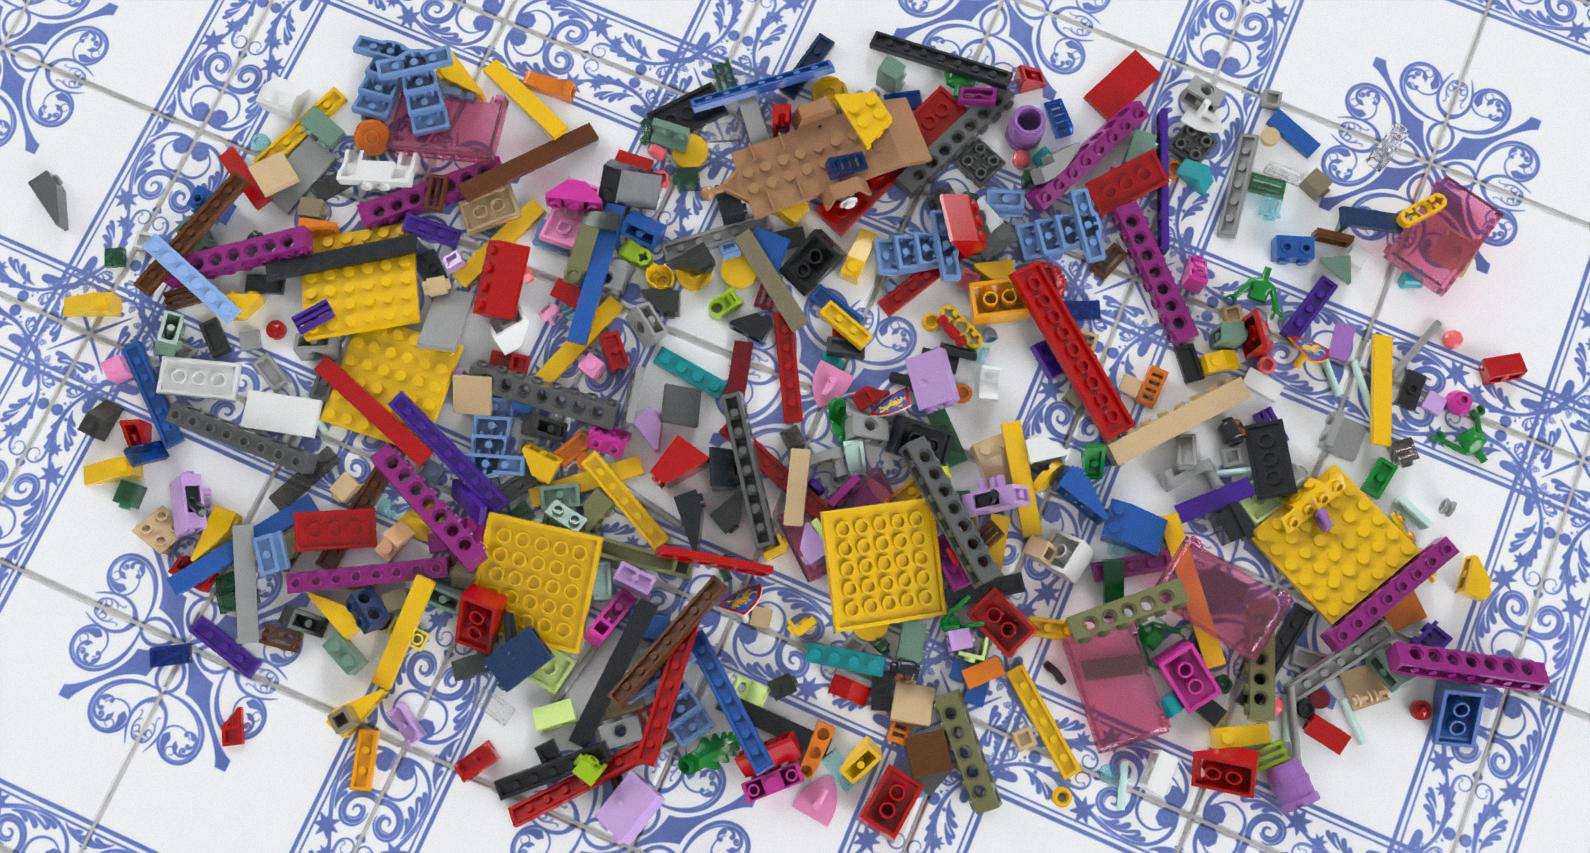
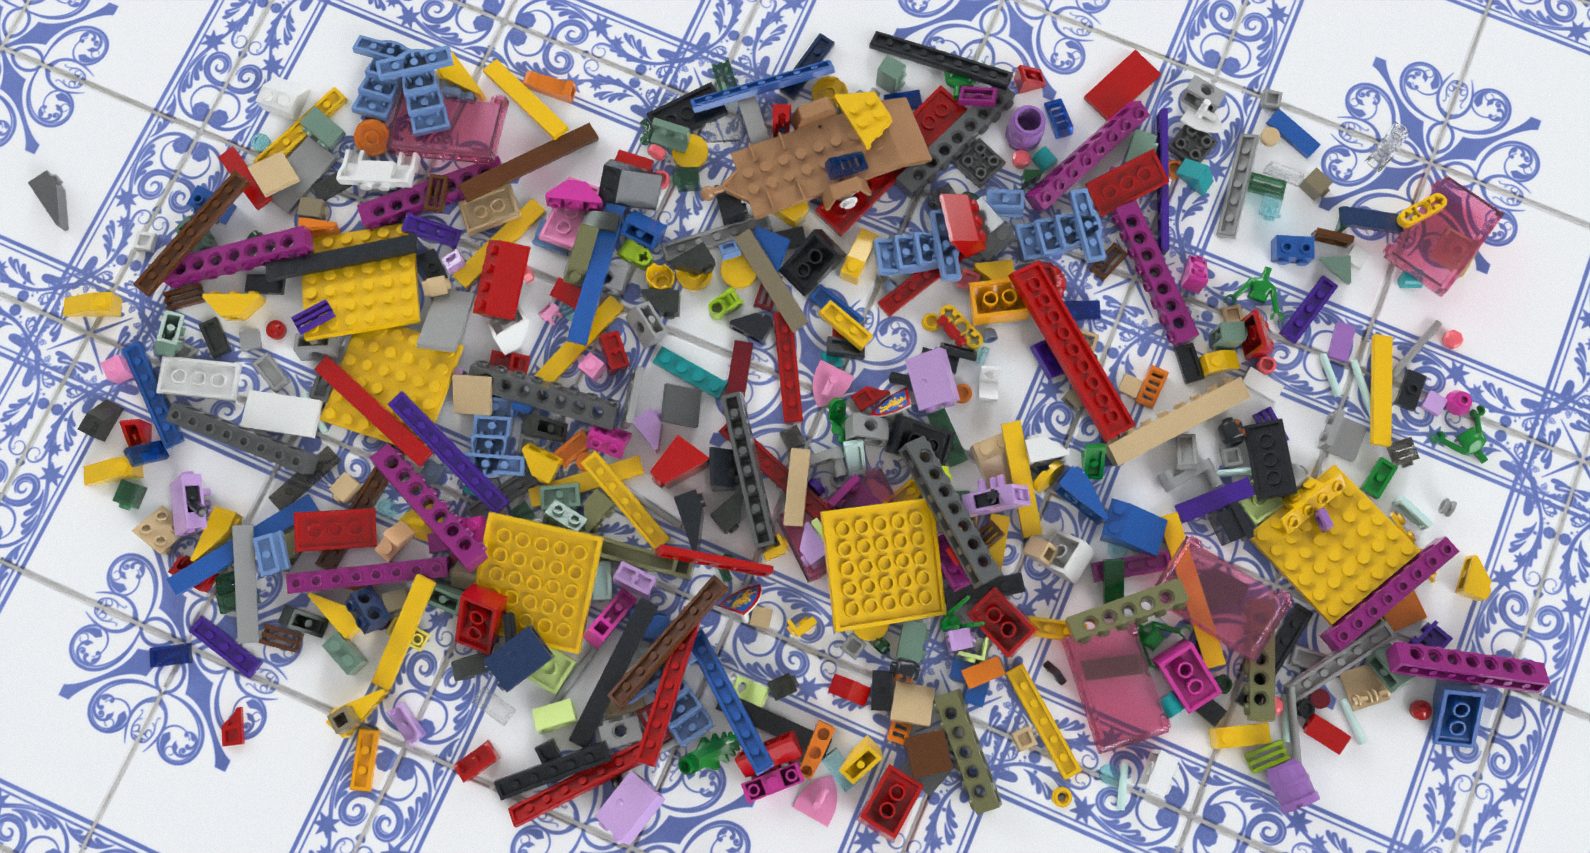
clear green tile [104,247,126,269] -> none
light blue plate [141,233,242,324] -> none
dark purple tile [451,478,487,525] -> none
lime brick [572,754,607,787] -> none
teal plate [805,641,886,677] -> none
light grey slope [1030,142,1081,185] -> none
red slope [1191,747,1260,799] -> none
shield [1288,336,1330,369] -> none
red hinge [1478,353,1528,385] -> none

